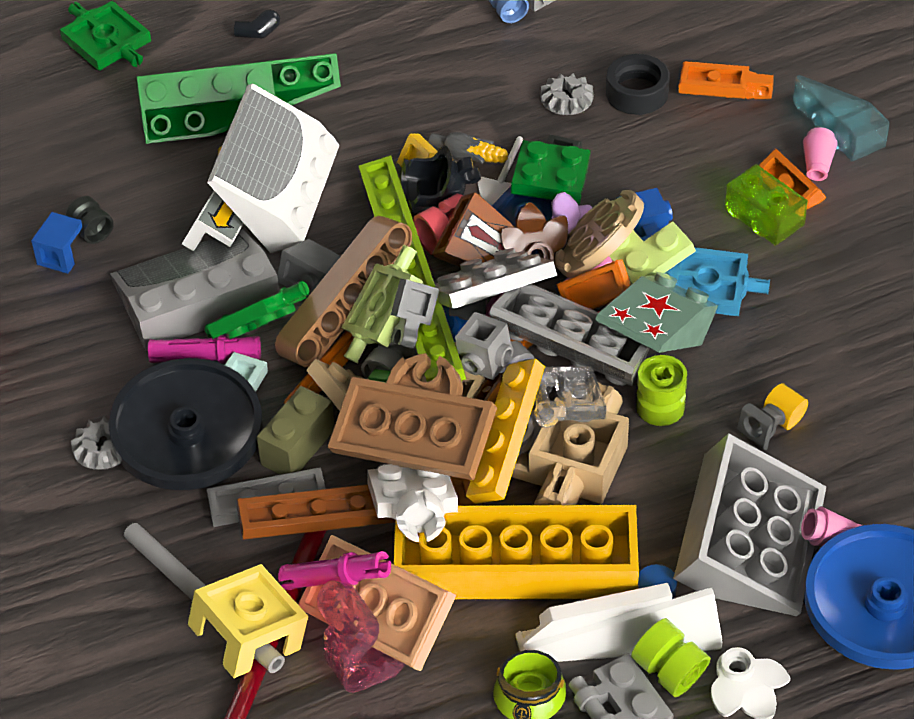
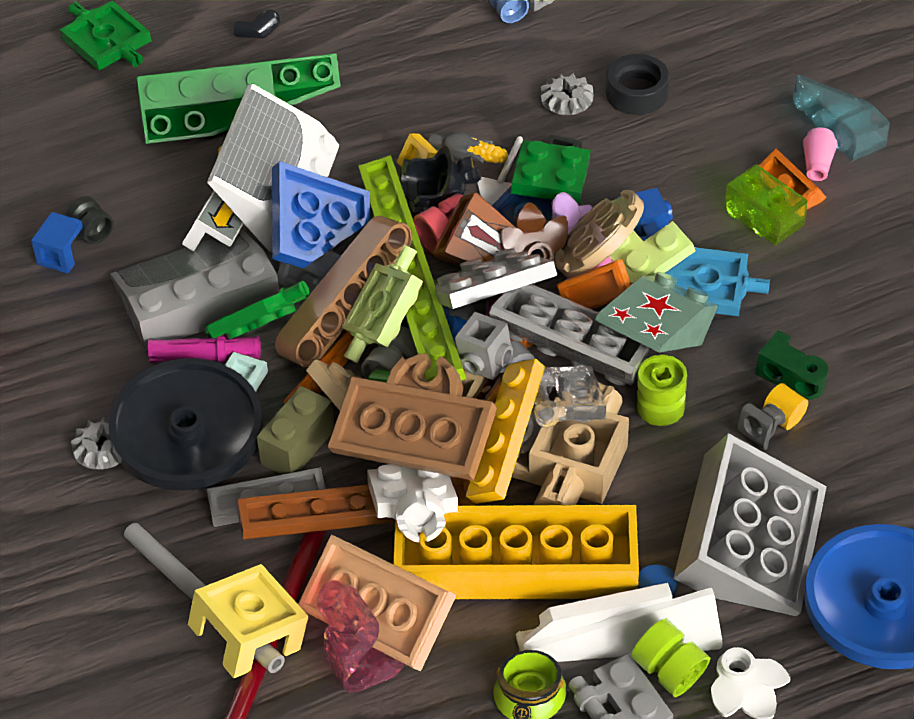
dark pink pin [278,551,391,590] -> none
plate [391,278,440,349] -> none
orange hinge [679,61,774,99] -> none
bright pink cone [801,507,862,546] -> none
none -> plate [272,161,370,269]
none -> dark green leg [755,330,828,400]

